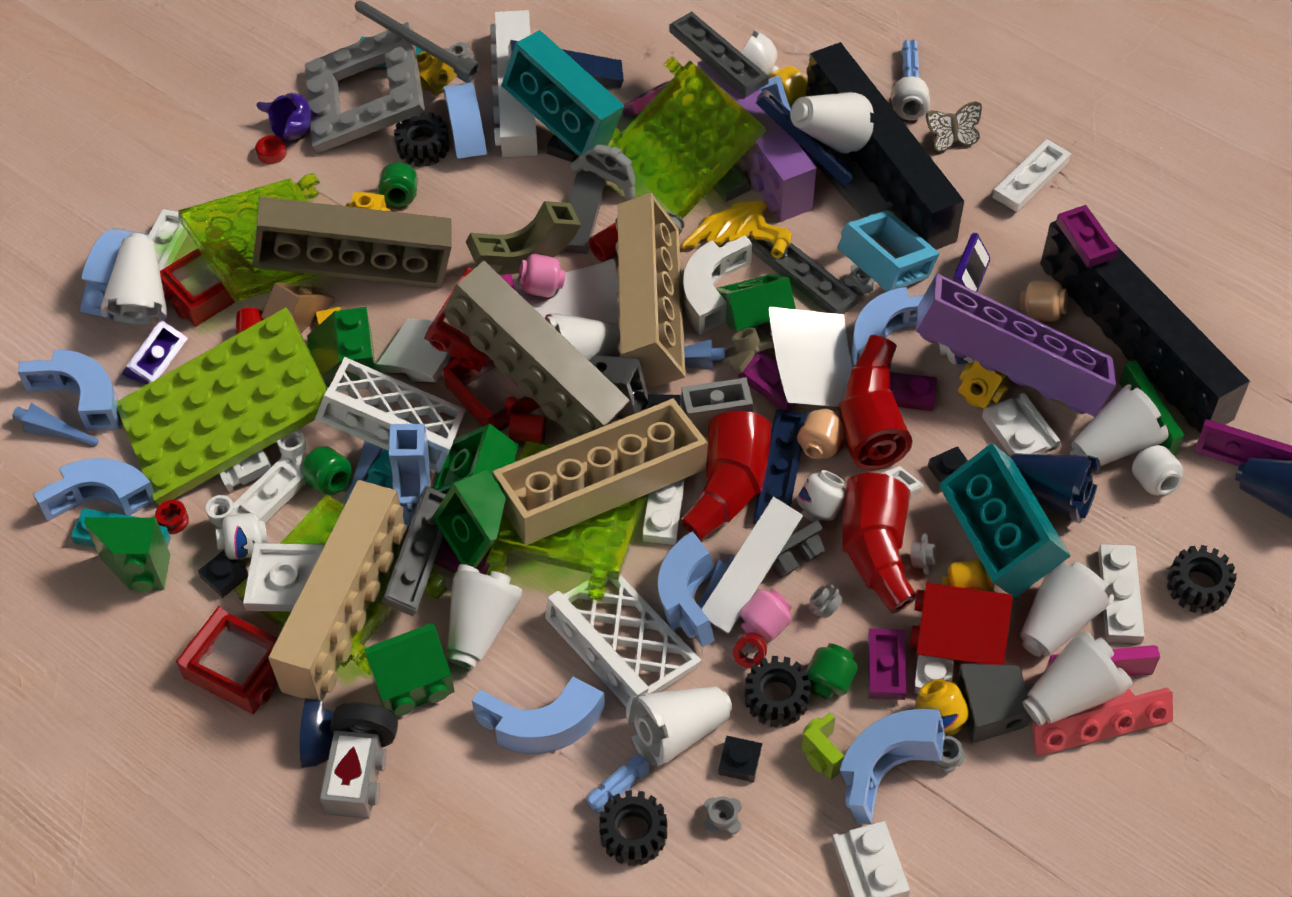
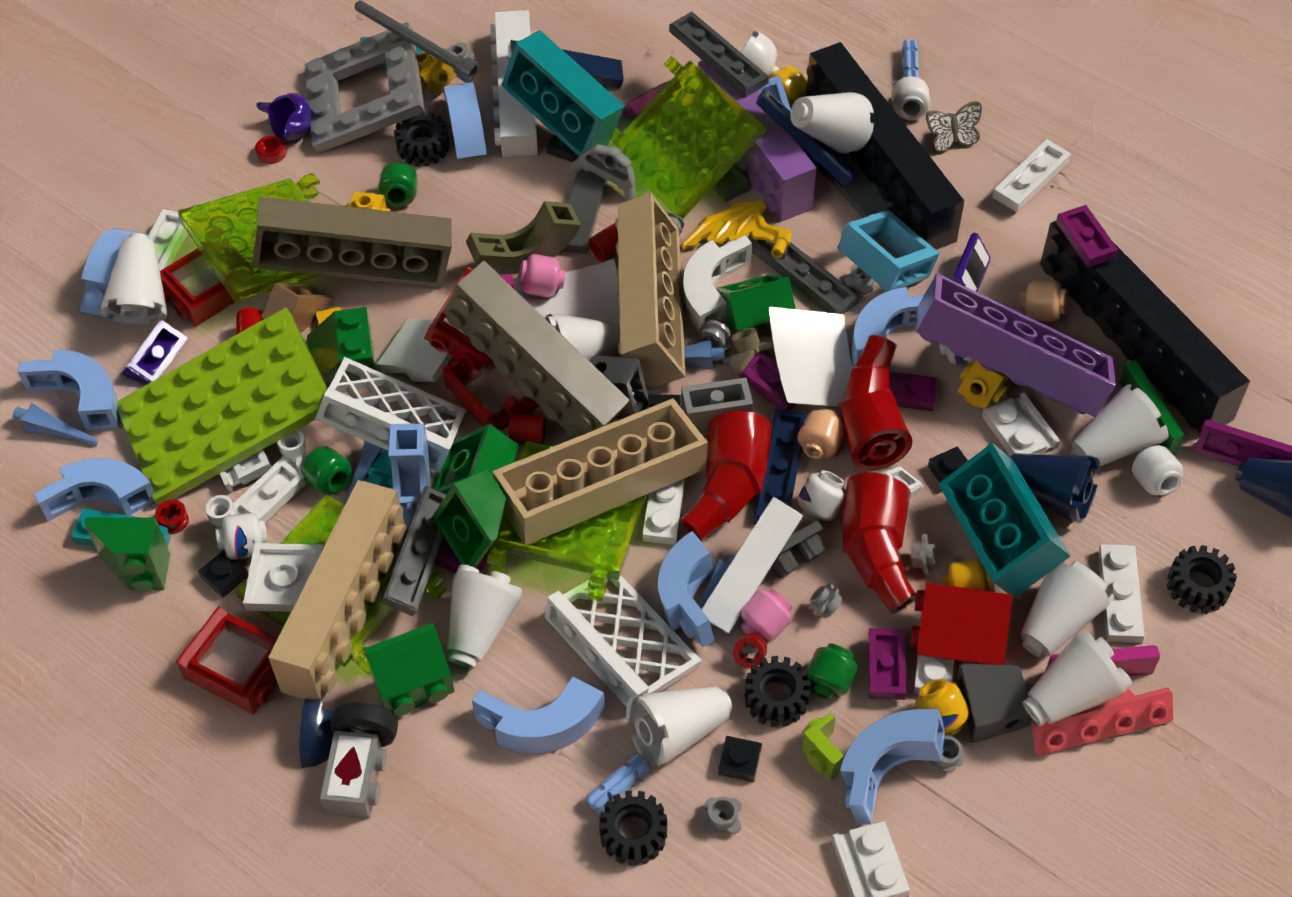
none -> light grey bush [698,320,731,348]

